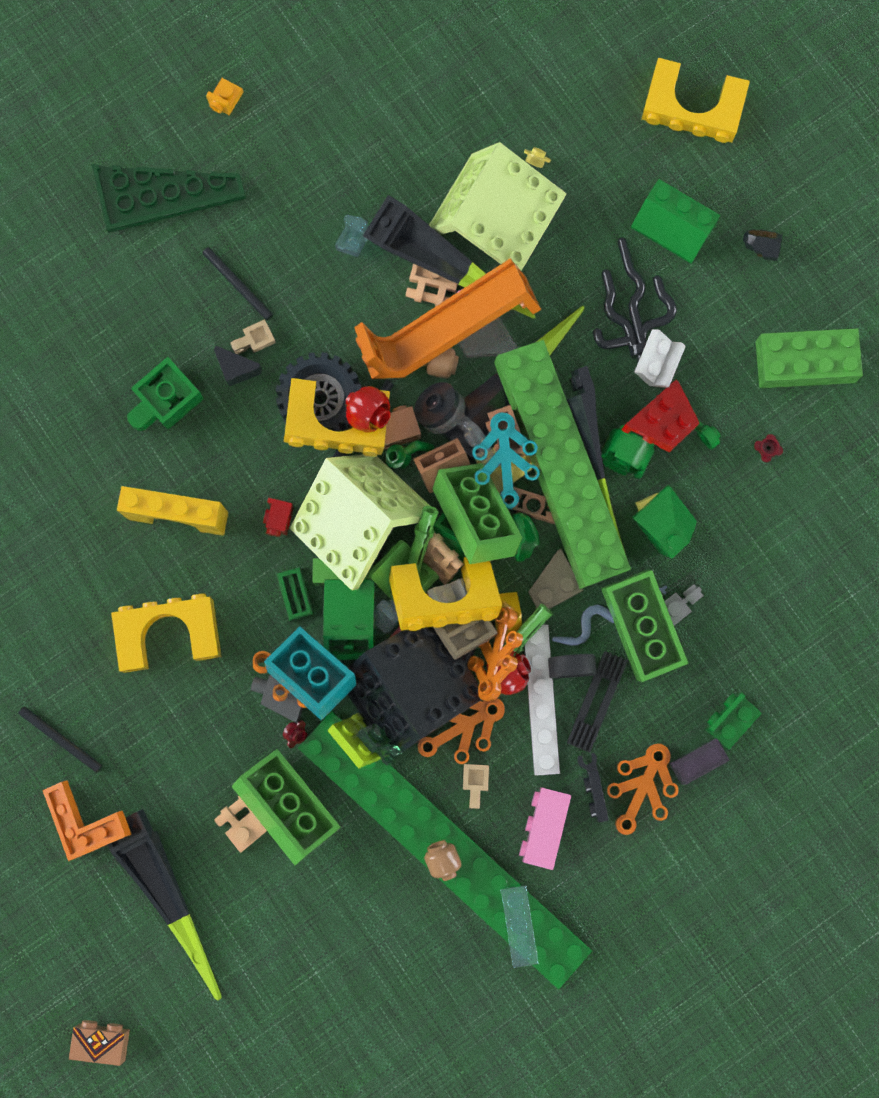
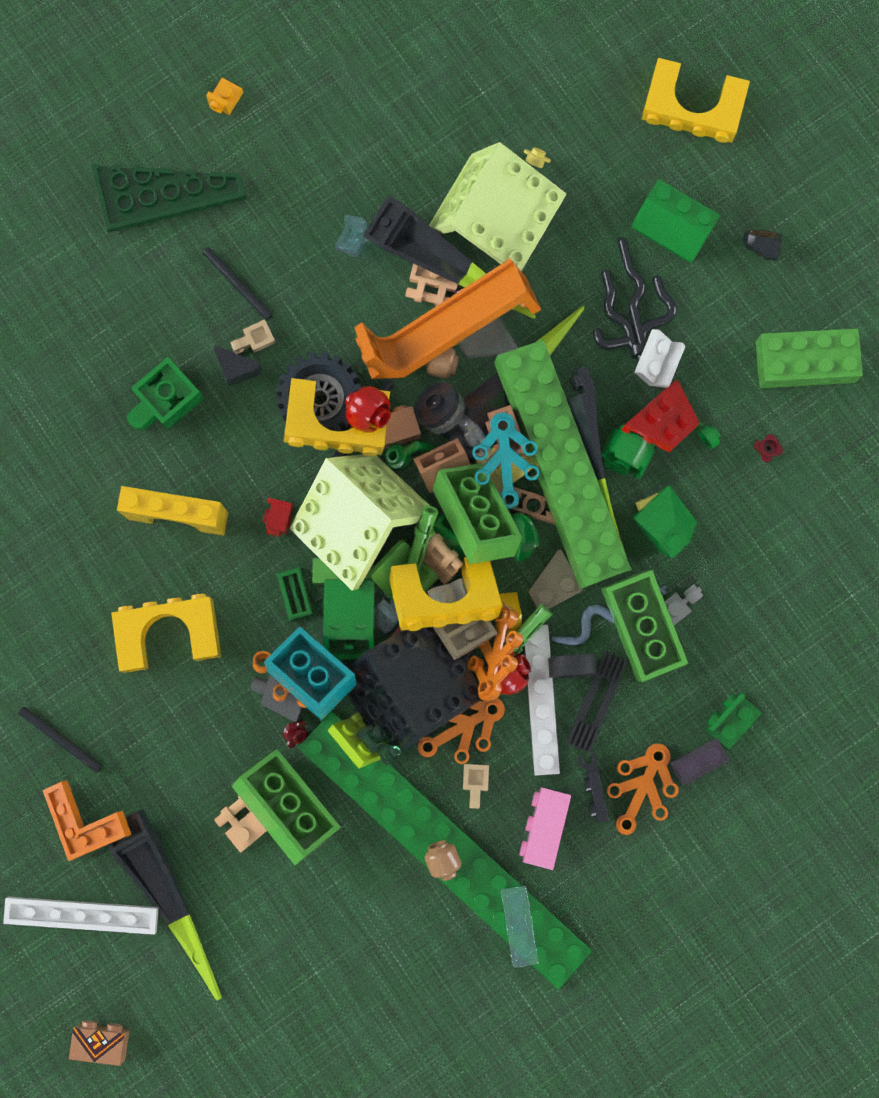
none -> white plate [3,897,159,934]

